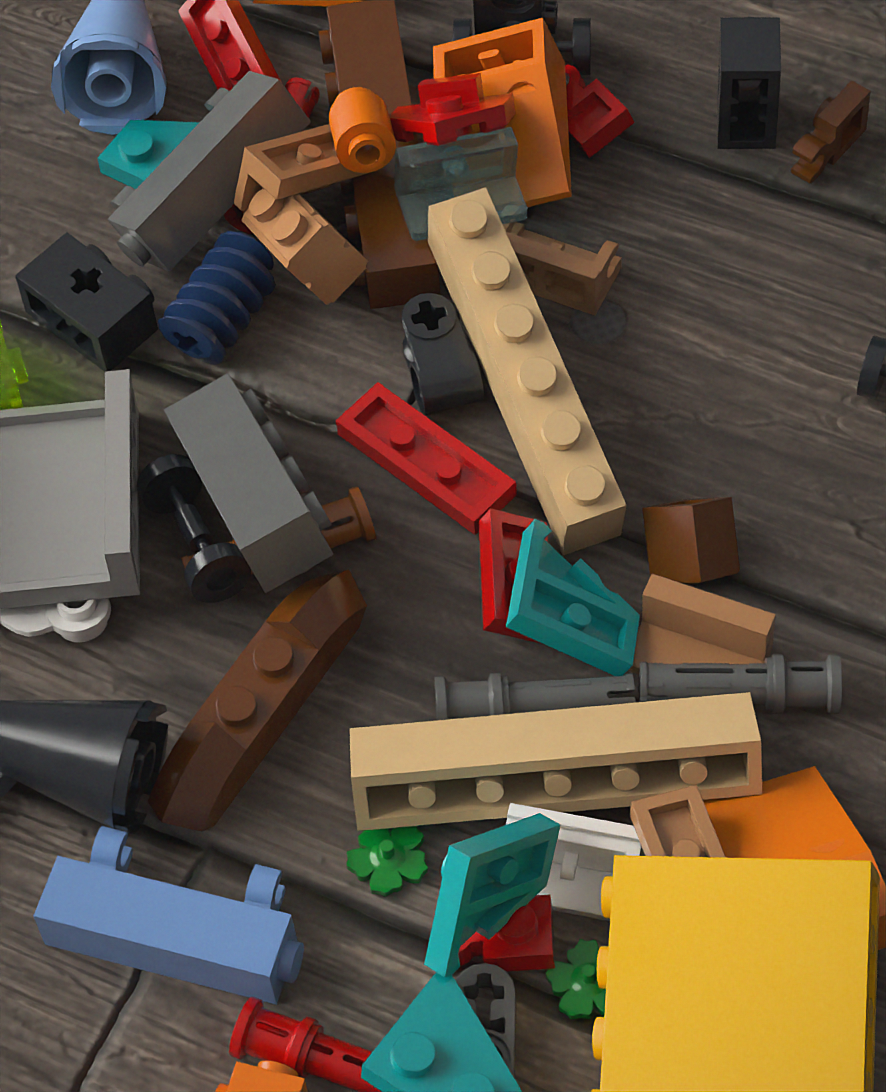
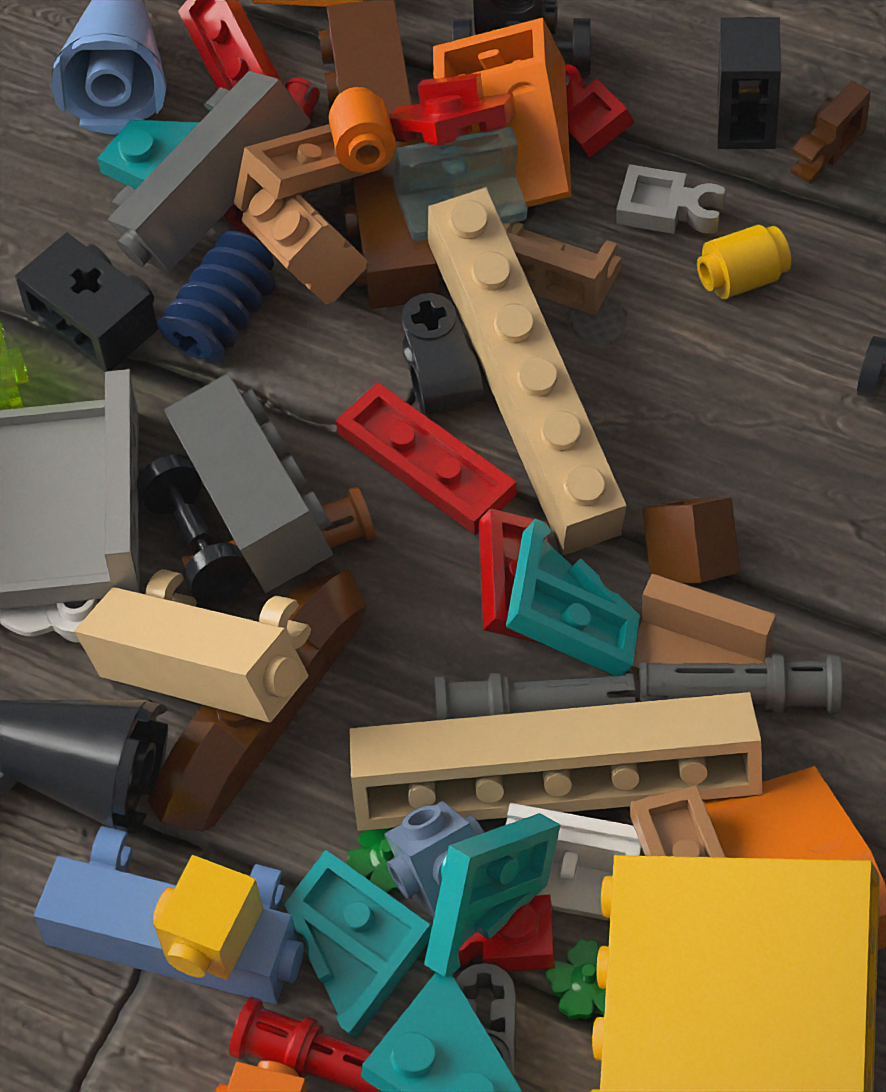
none -> tan brick [74,569,311,723]
none -> yellow brick [153,855,263,981]
none -> teal wing [284,850,432,1039]
none -> sand blue brick [385,801,484,919]
none -> light grey plate [616,164,725,234]
none -> yellow brick [697,224,791,299]

